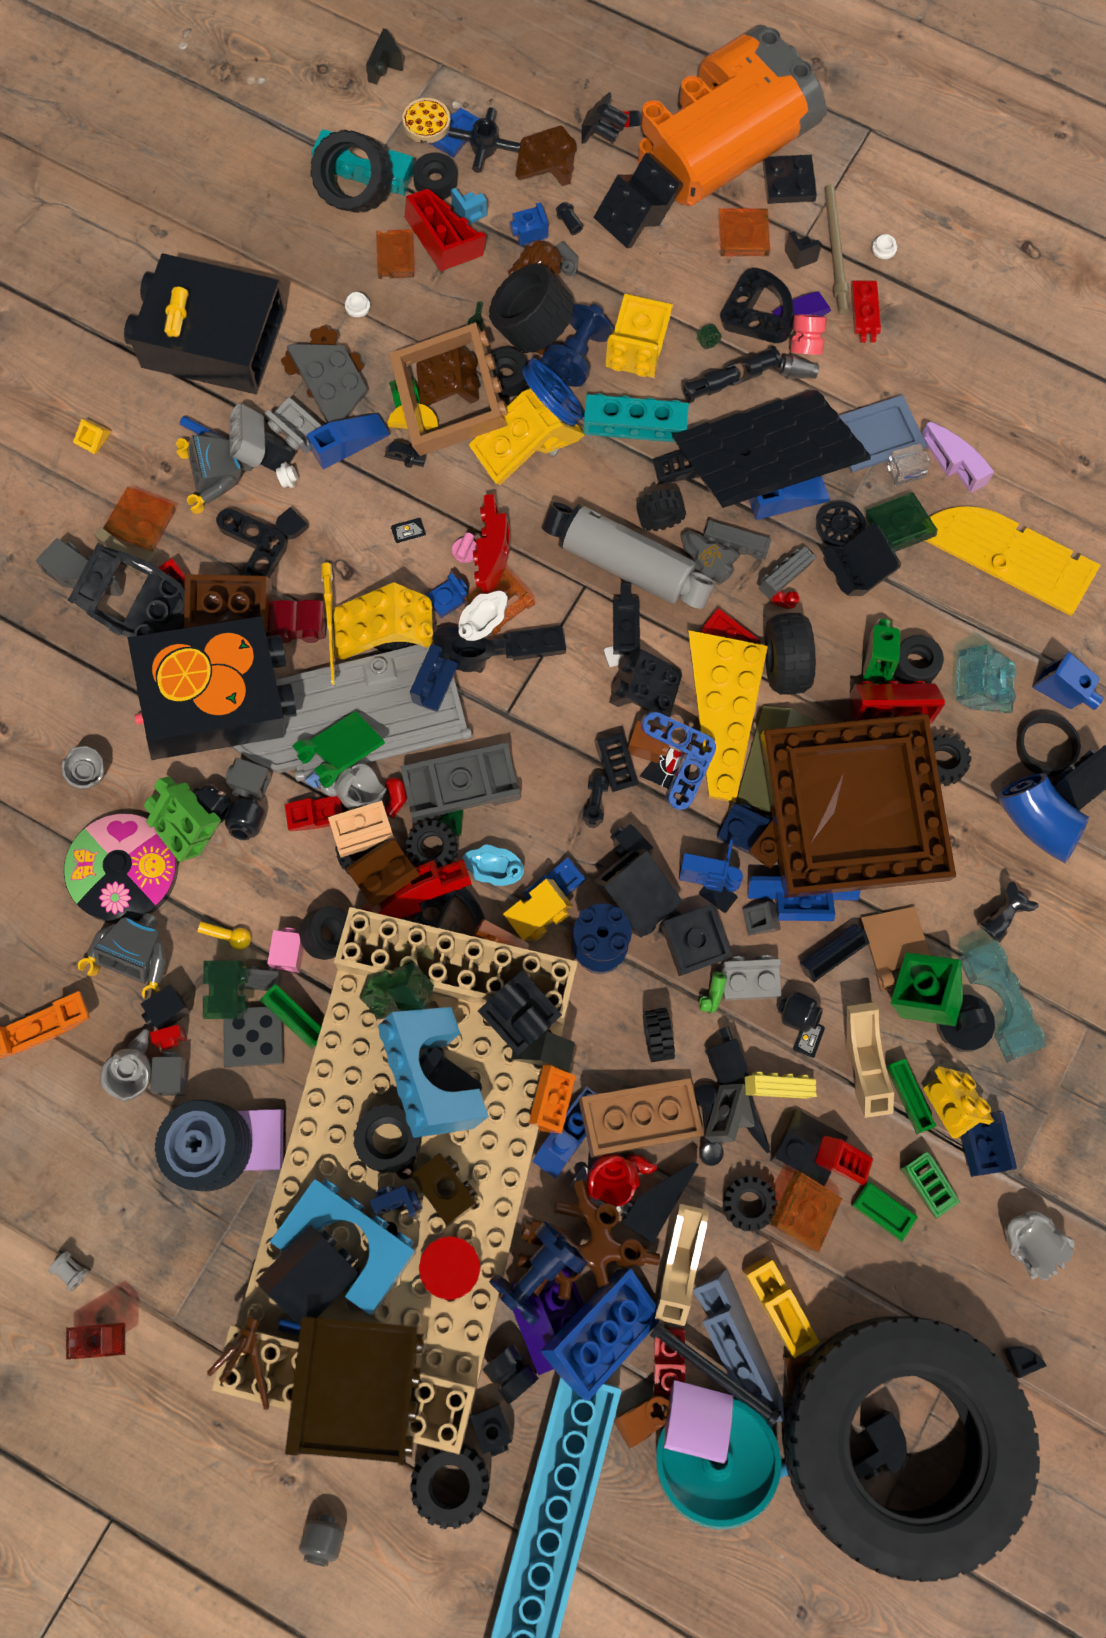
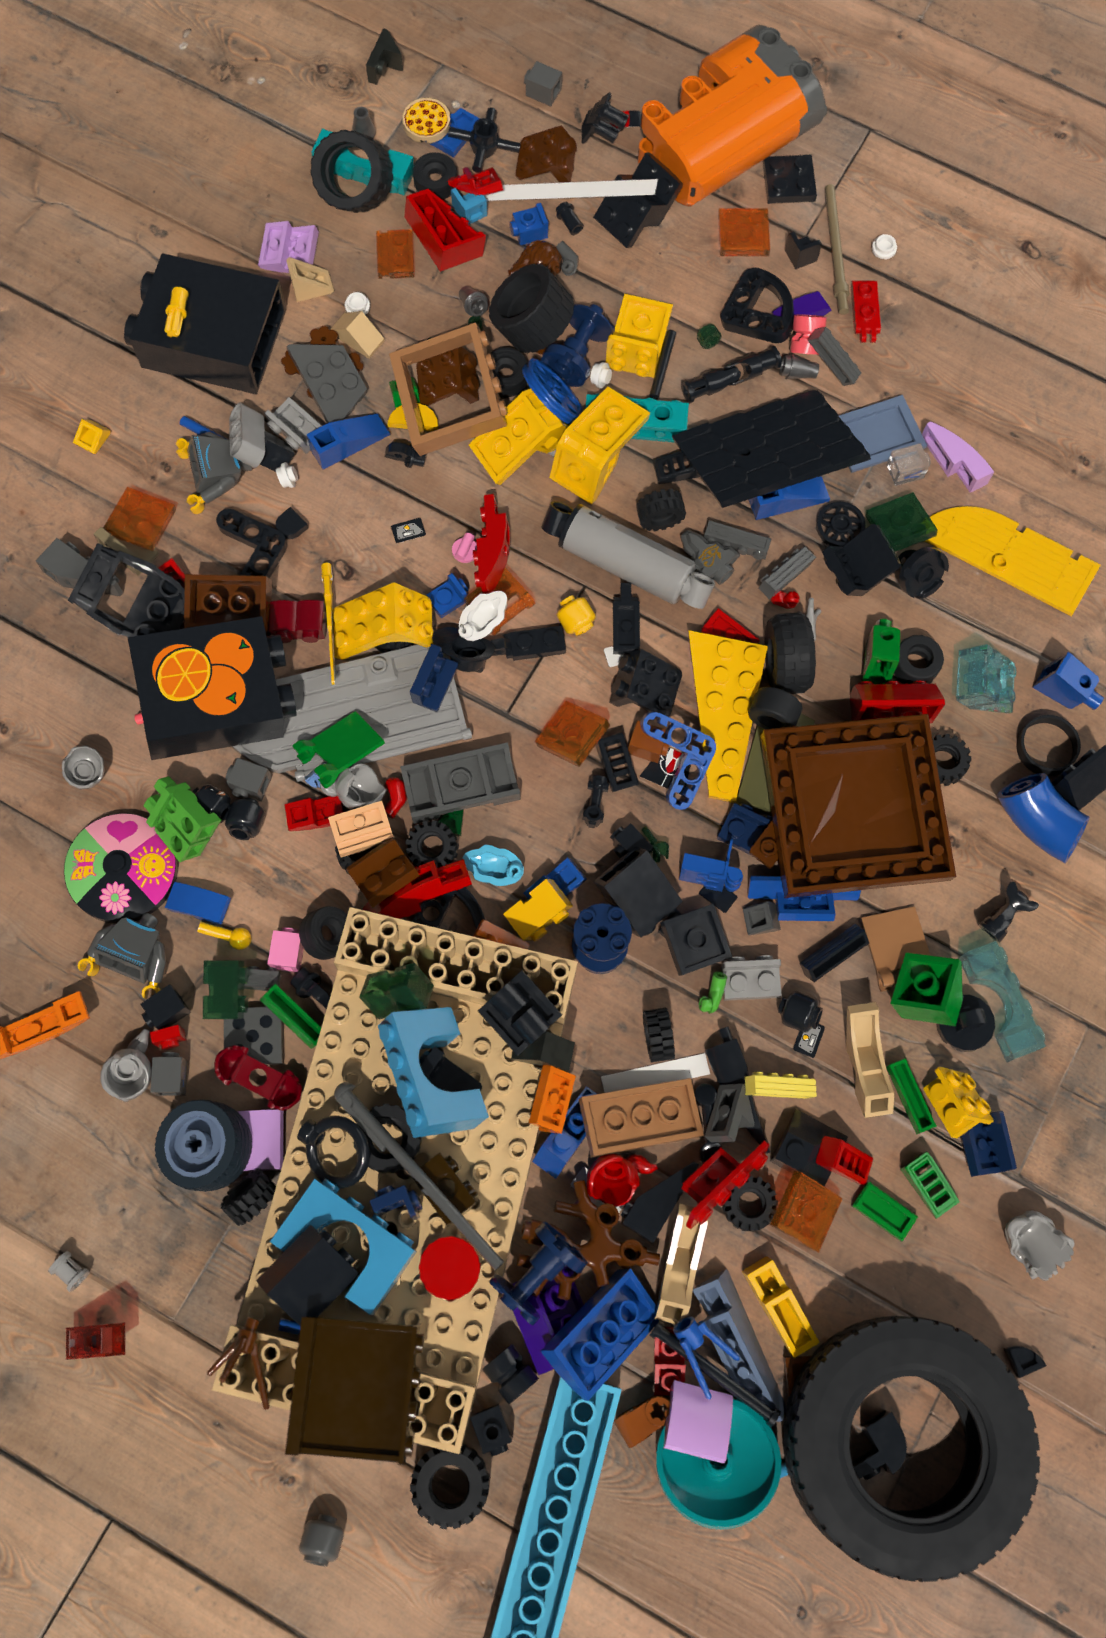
none -> blue slope [165,882,231,925]
none -> dark red piece [214,1045,302,1111]
none -> black tyre [220,1169,276,1226]
none -> lavender slope [258,221,319,273]
none -> tan slope [286,257,334,302]
none -> black piece [290,967,330,1009]
none -> black piece [297,1115,370,1189]
none -> tan slope [330,311,384,359]
none -> dark grey bar [334,1082,504,1270]
none -> flat silver cone [352,106,376,138]
none -> red slope [448,167,503,195]
none -> flat silver cone [459,286,488,316]
none -> white sticker [484,179,658,201]
none -> dark grey brick [524,61,562,106]
none -> clear orange plate [535,700,610,767]
none -> yellow bracket [549,386,650,505]
none -> yellow head [556,595,596,637]
none -> white plate [590,362,612,388]
none -> white sticker [601,1053,710,1093]
none -> clear green hand [642,826,669,863]
none -> black bar [649,330,677,400]
none -> blue plant [673,1316,740,1400]
none -> red bracket [682,1141,770,1230]
none -> black tyre [748,687,803,730]
none -> light grey bar [797,598,821,641]
none -> dark grey piece [808,327,861,386]
none -> black tile [898,546,949,599]

